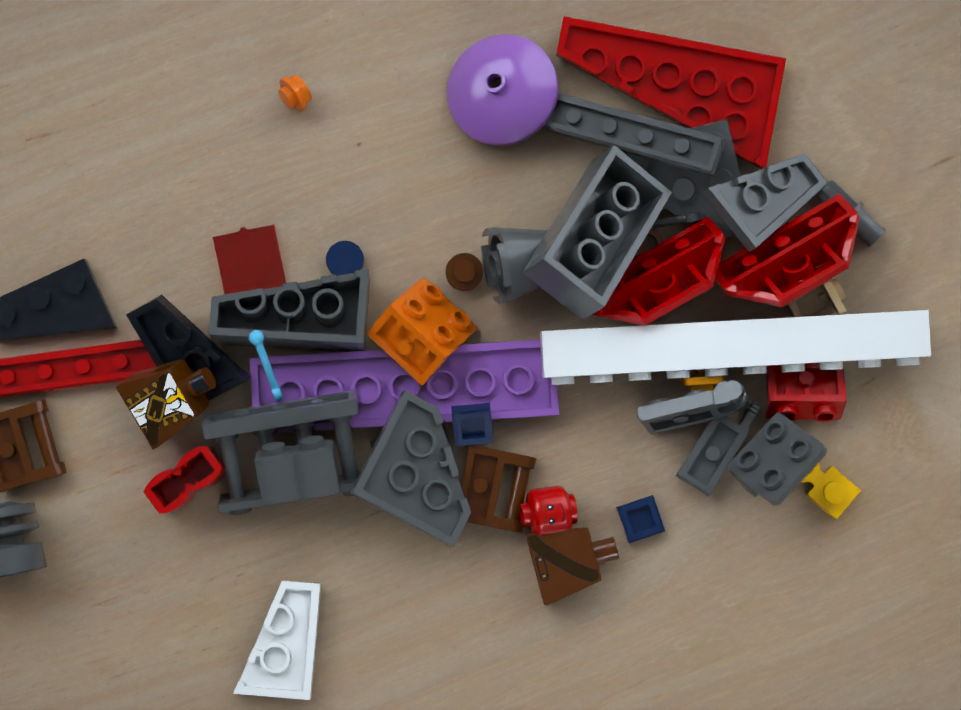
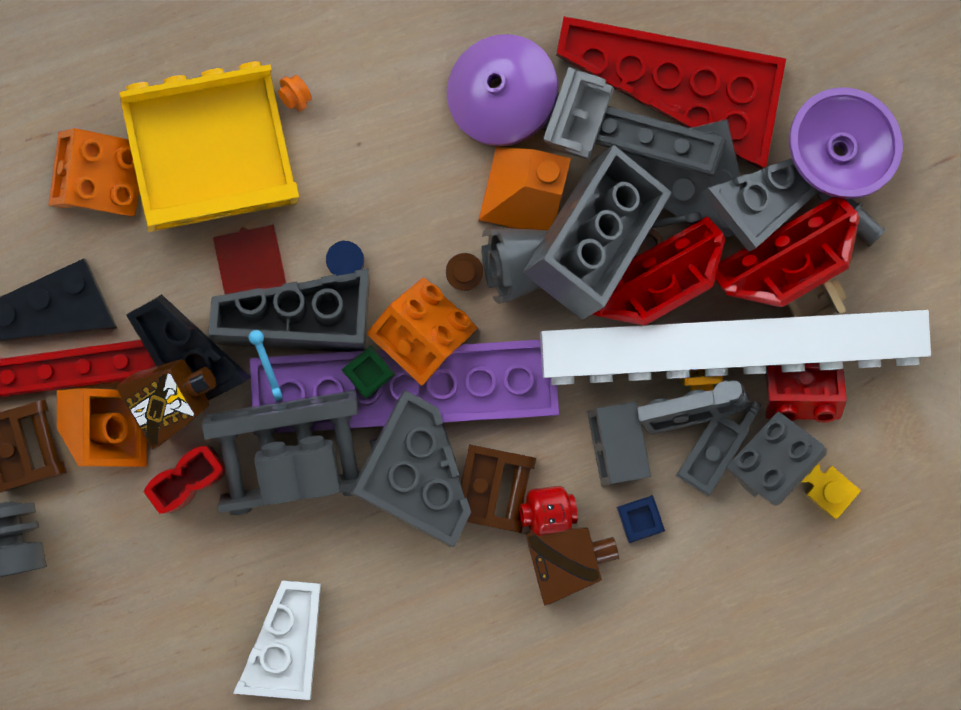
dark blue tile [452,403,494,447] -> none
none -> orange bracket [48,128,139,217]
none -> orange slope [57,388,147,467]
none -> yellow panel [119,61,299,232]
none -> dark green tile [341,345,396,400]
none -> orange slope [479,147,571,230]
none -> light grey hinge [543,67,614,160]
none -> dark grey hinge [587,401,651,486]
none -> medium lavender dish [789,87,903,199]

